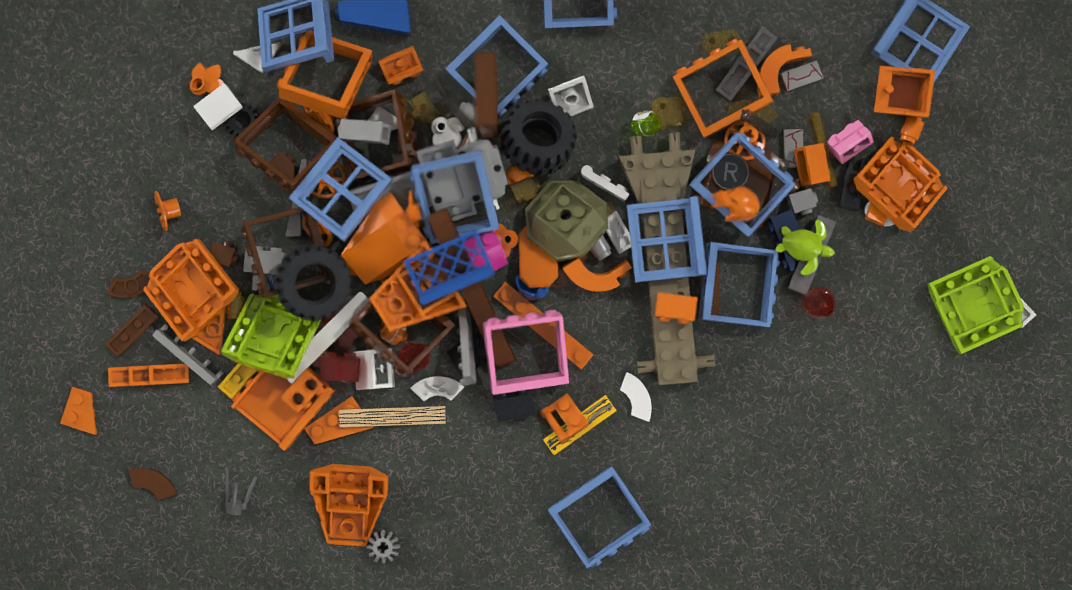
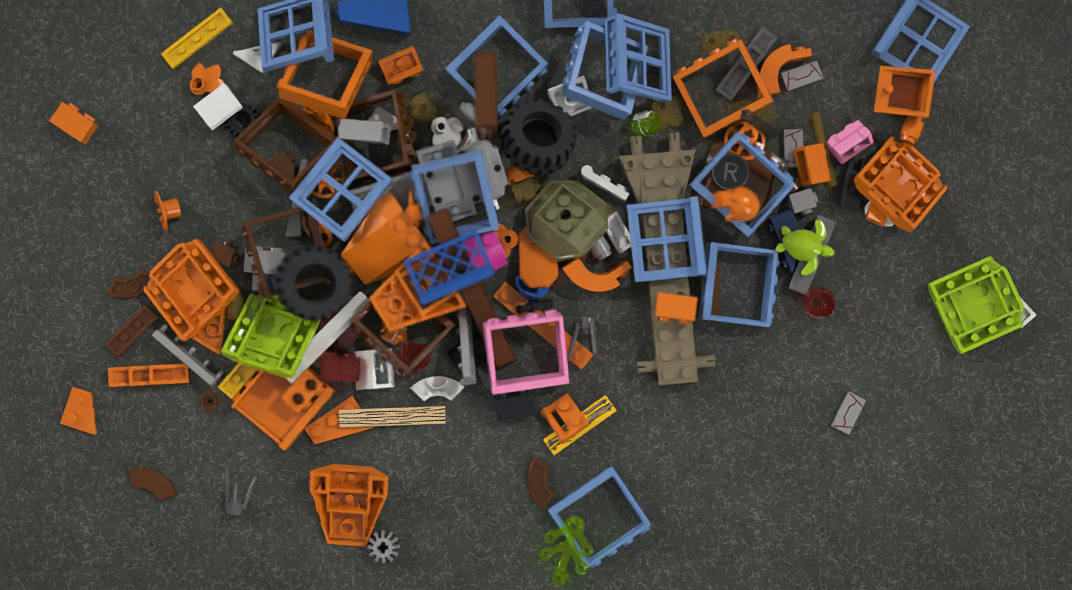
white tile [620,372,652,422] -> none
none -> orange piece [49,102,98,145]
none -> yellow tile [161,8,233,70]
none -> reddish brown plate [198,390,222,413]
none -> black piece [516,299,553,314]
none -> reddish brown tile [527,456,555,510]
none -> clear neon green plant [540,516,593,585]
none -> medium blue window [562,21,648,120]
none -> dark grey plant [567,317,597,361]
none -> medium blue window [605,13,672,103]
none -> light grey tile [831,392,866,435]

